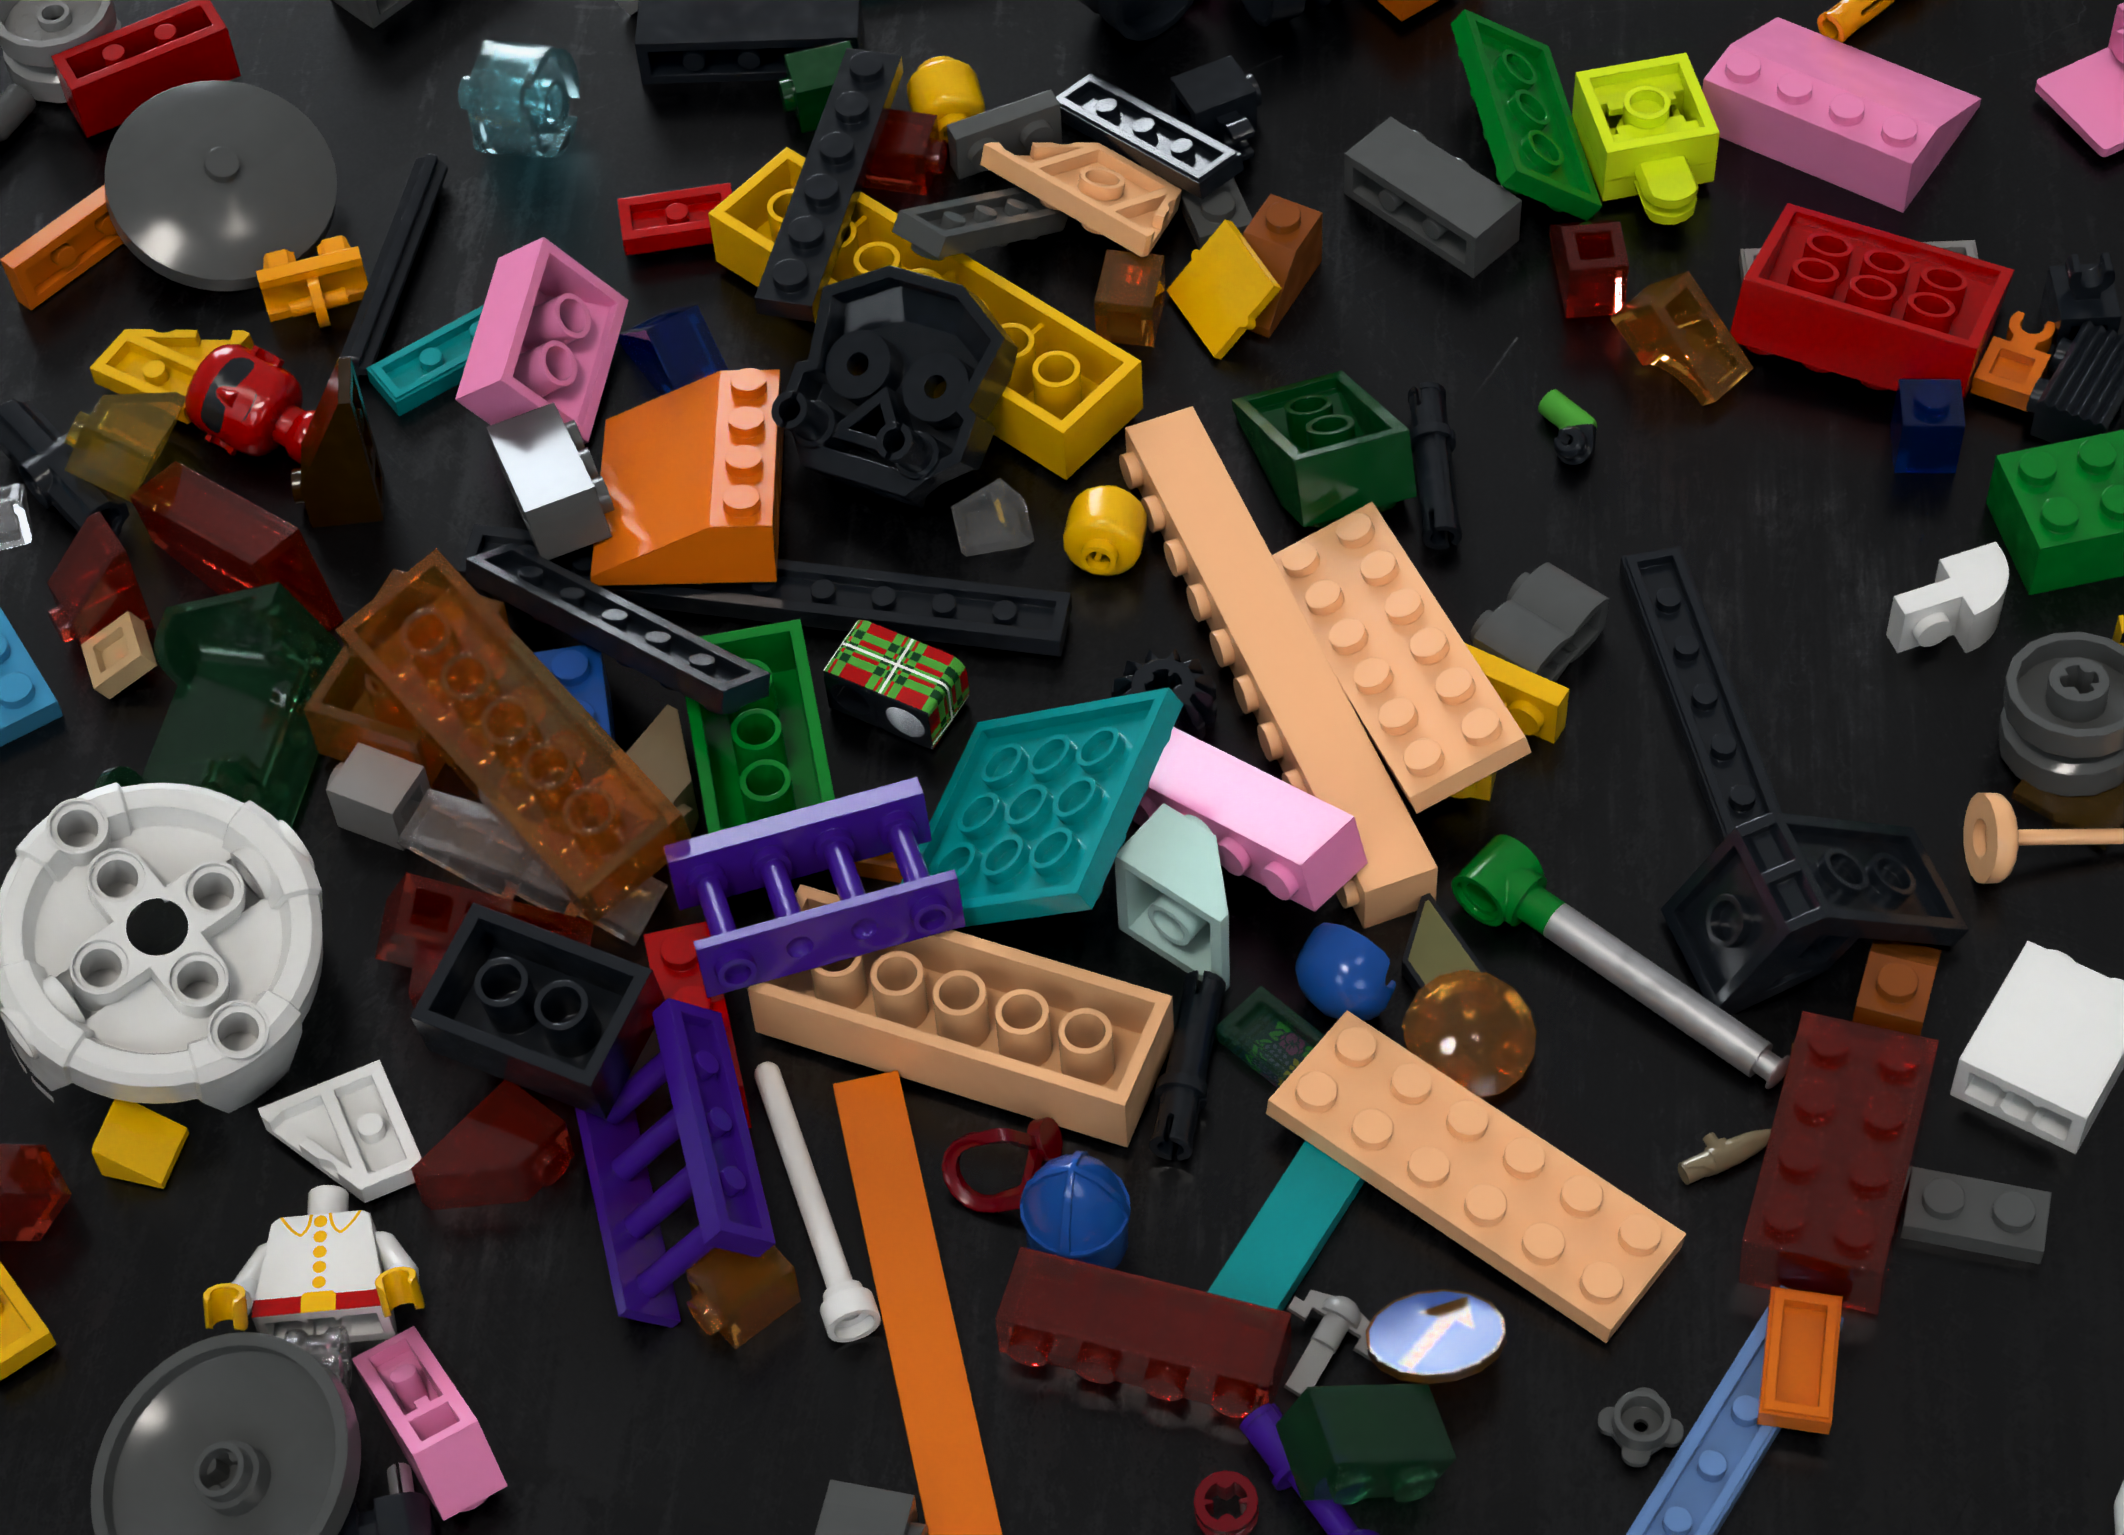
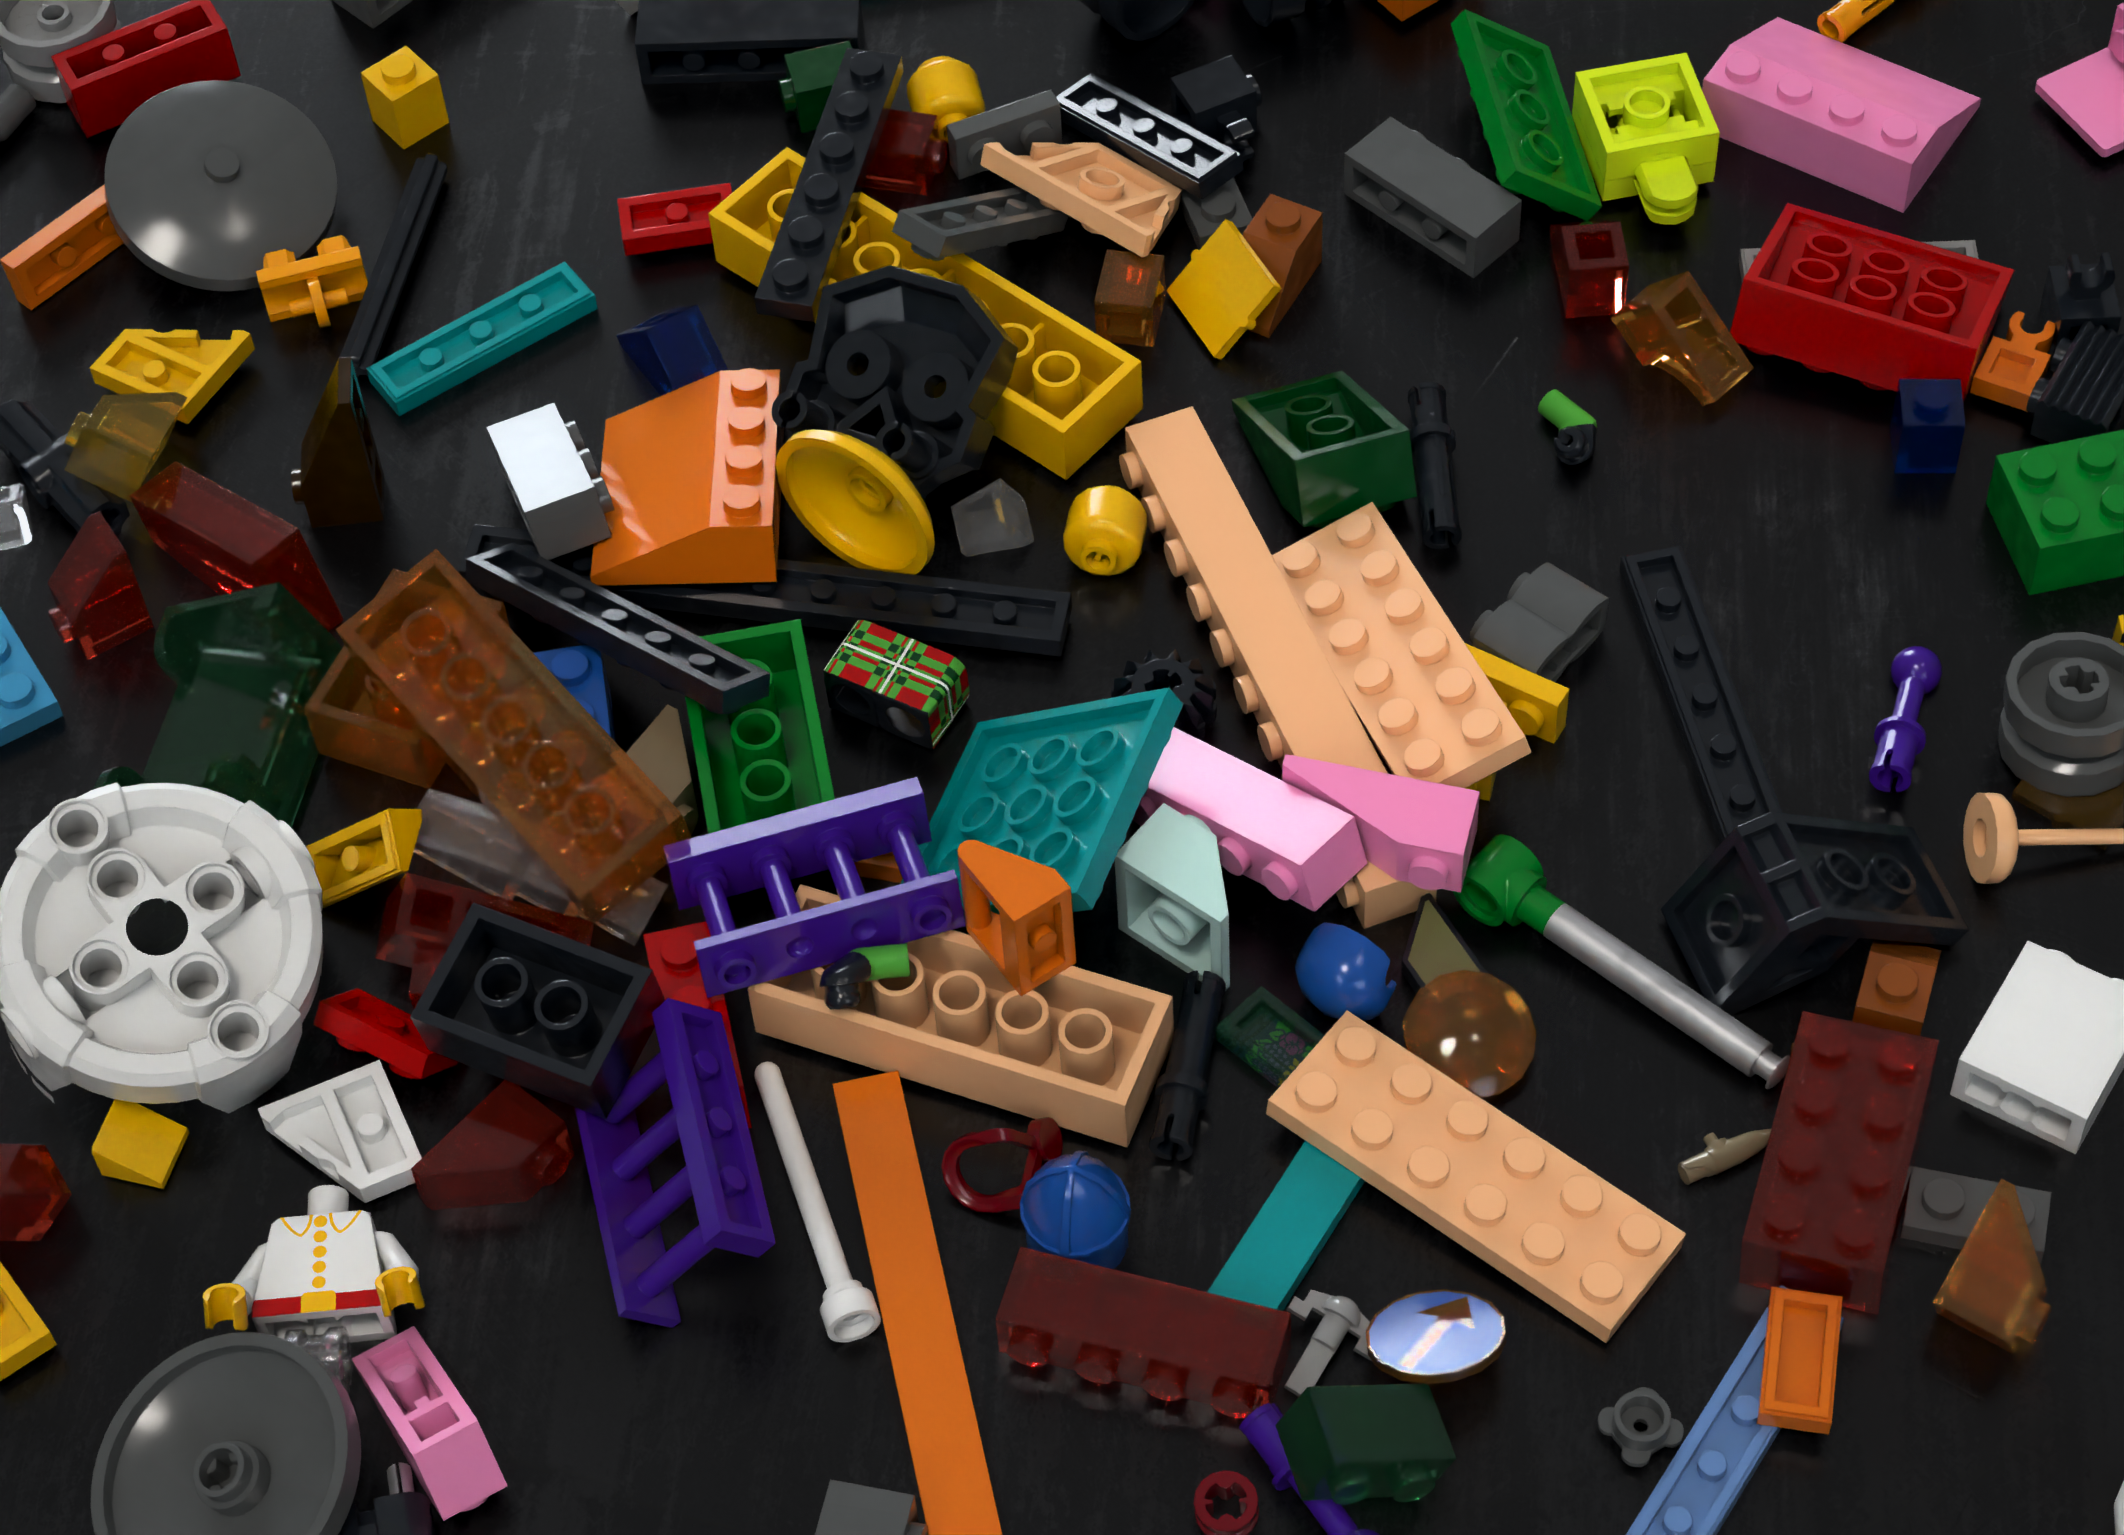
tan plate [81,611,157,699] -> none
red piece [185,344,316,464] -> none
light grey brick [326,742,435,851] -> none
bright pink slope [455,237,629,444] -> none
clear light blue brick [458,40,580,159] -> none
clear orange brick [686,1245,801,1350] -> none
white brick [1886,542,2009,653] -> none
none -> yellow slope [306,808,423,908]
none -> red plate [313,988,458,1079]
none -> yellow brick [360,46,449,150]
none -> yellow dish [776,429,935,575]
none -> arm [820,943,910,1010]
none -> orange tile [958,839,1077,996]
none -> bright pink slope [1282,754,1480,893]
none -> dark purple pin [1869,646,1942,792]
none -> clear orange slope [1933,1178,2052,1354]

